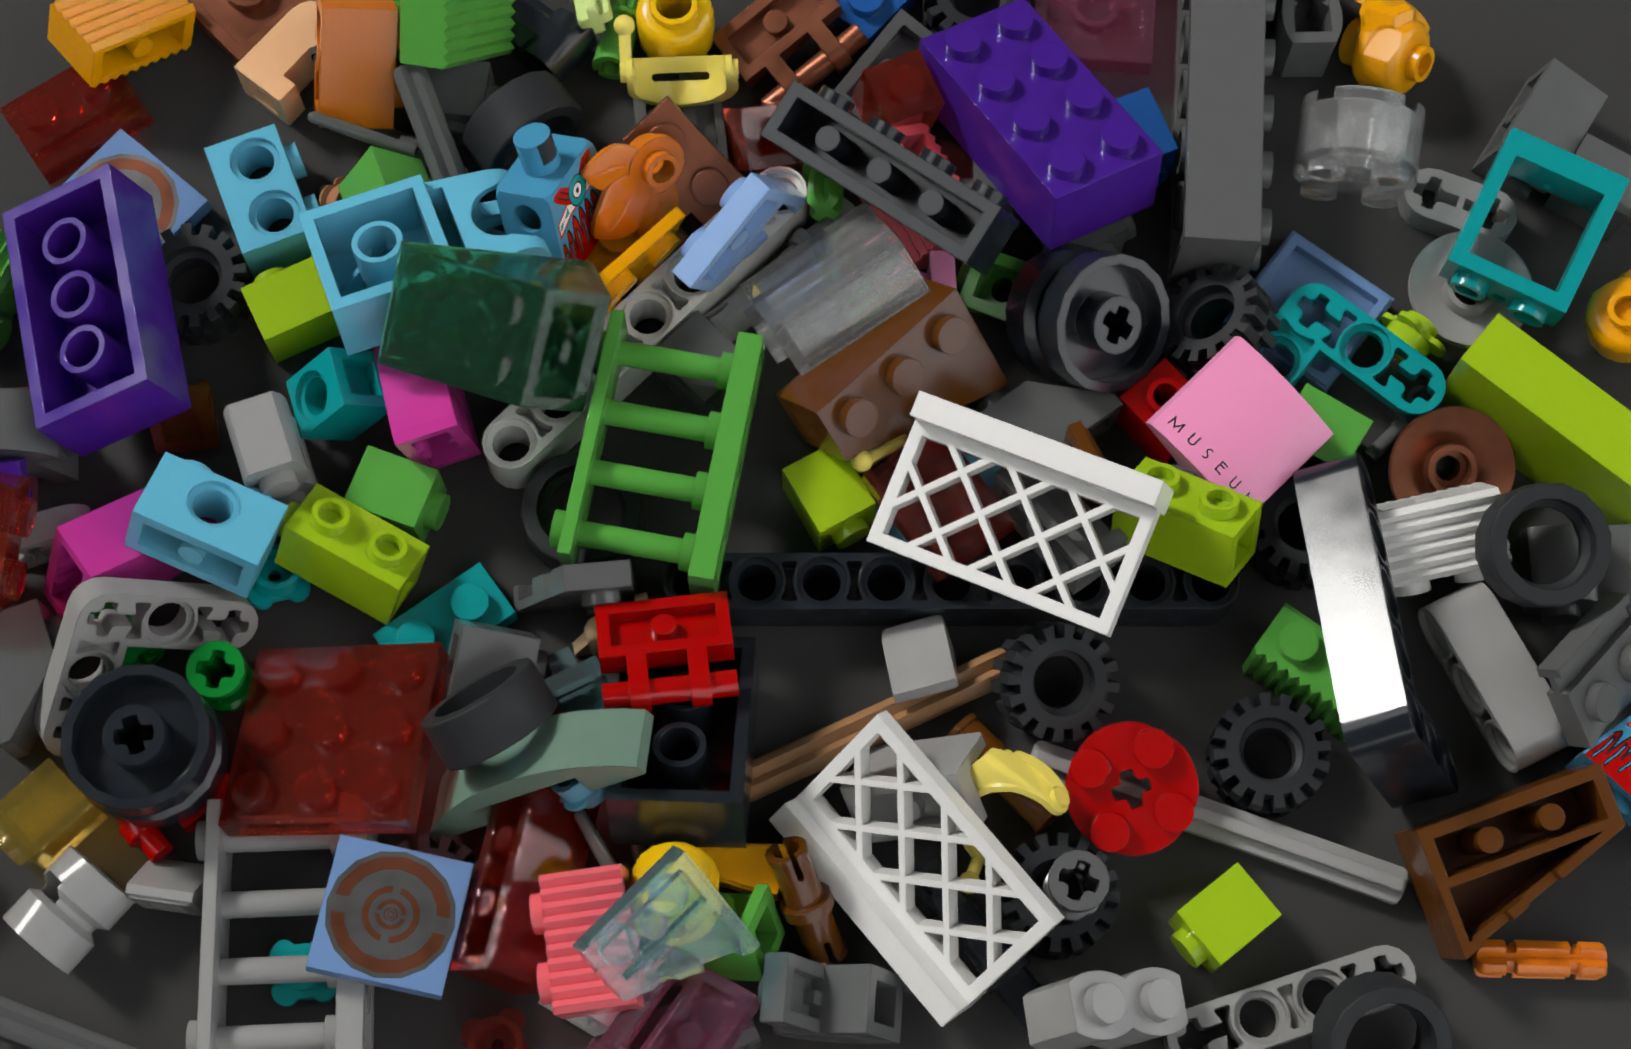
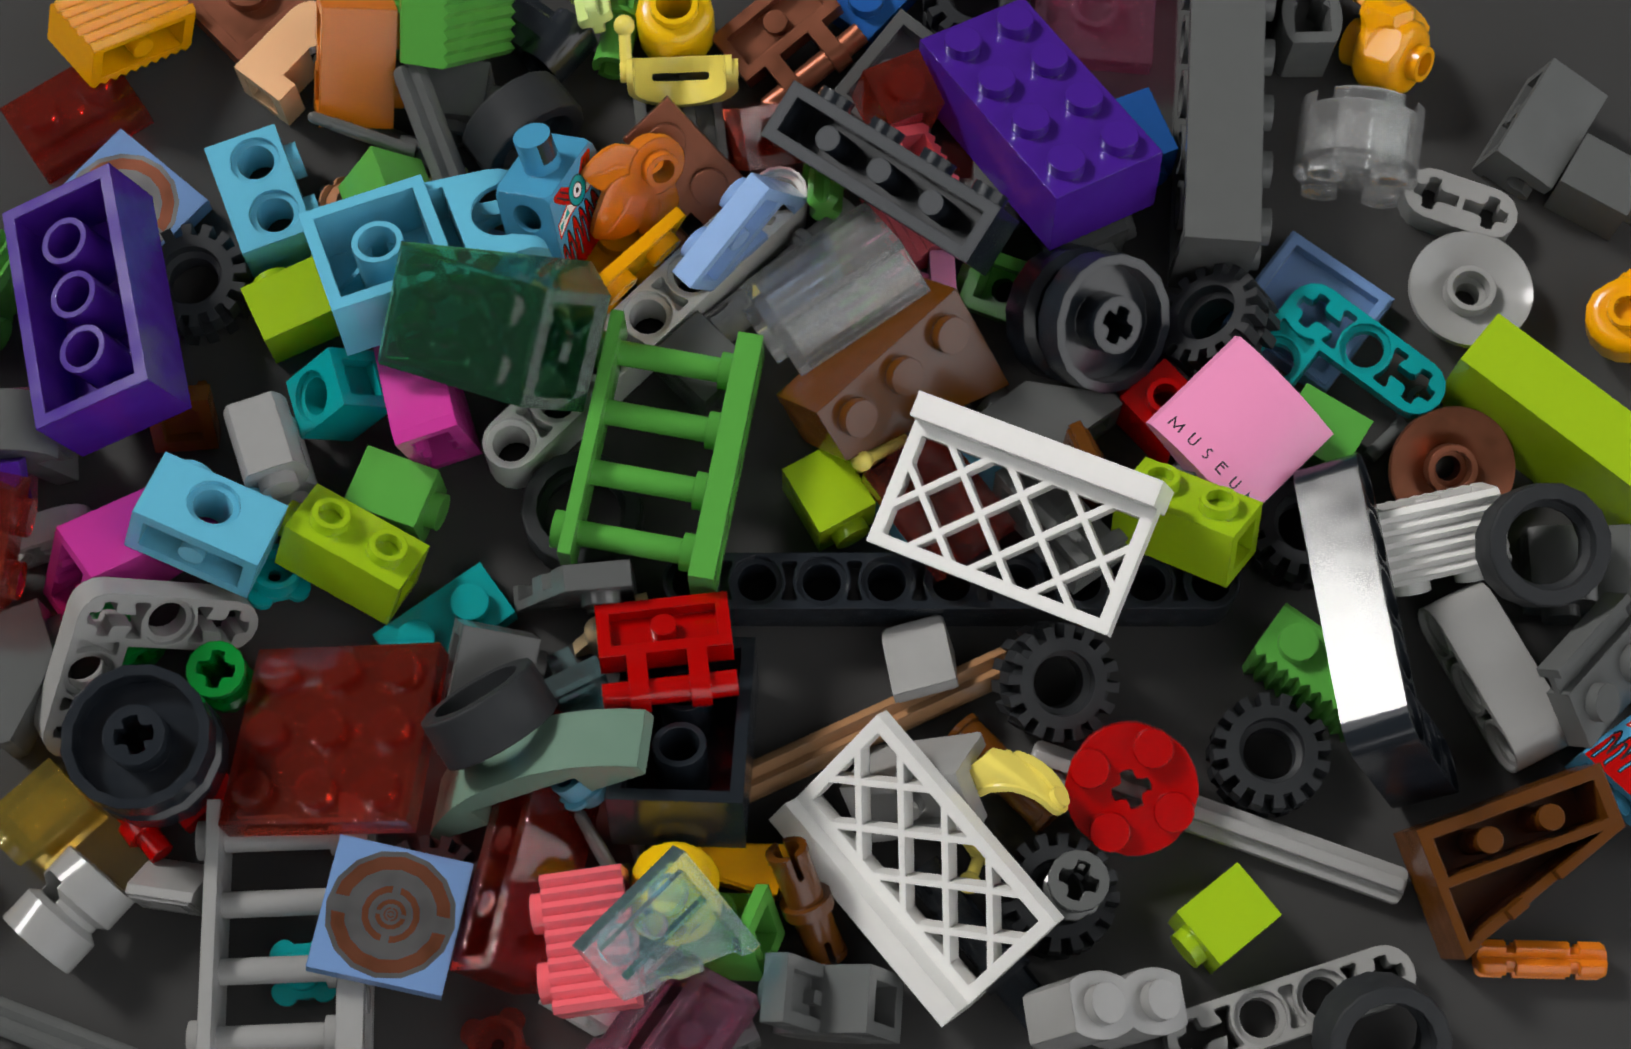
lime plate [1381,310,1446,362] -> none
teal window [1438,127,1630,327] -> none

